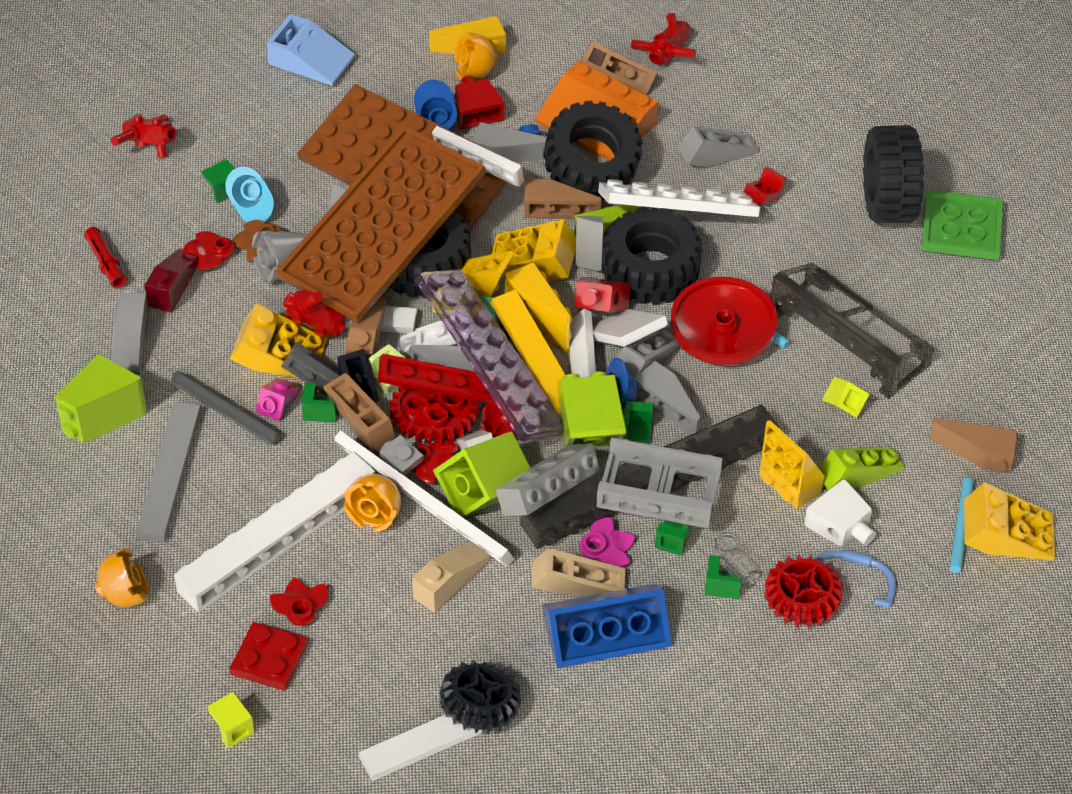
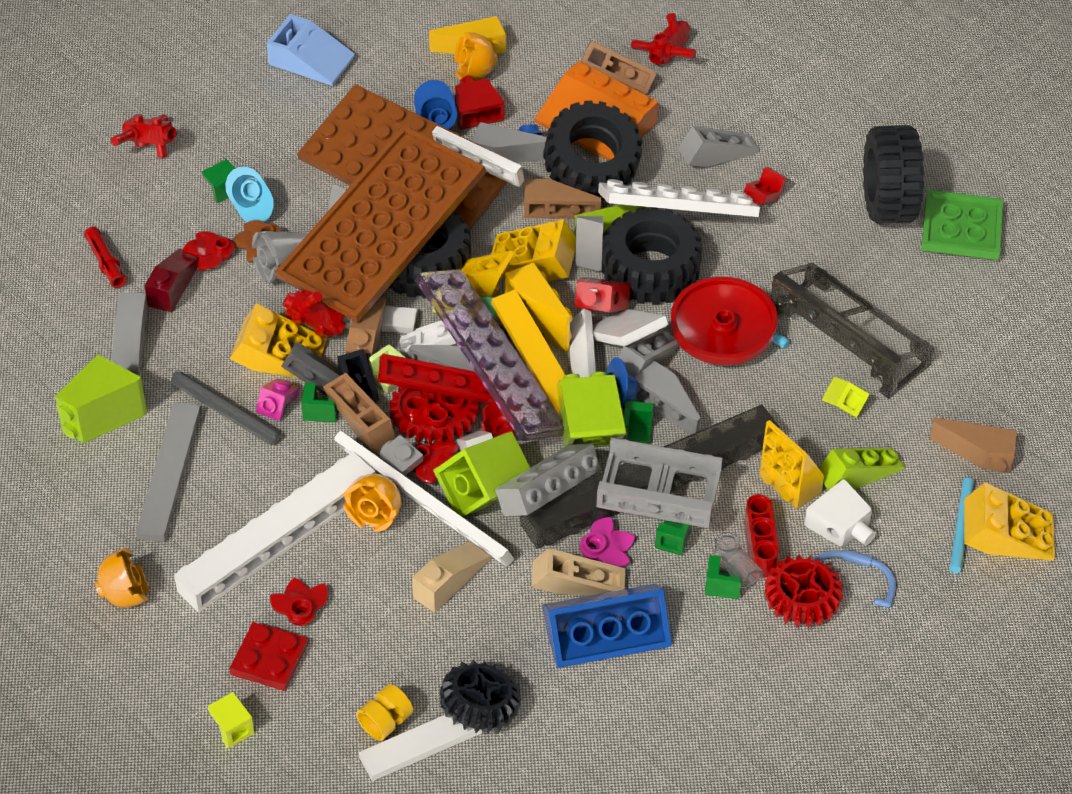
none -> yellow wheel [356,684,414,741]
none -> red beam [744,494,779,578]

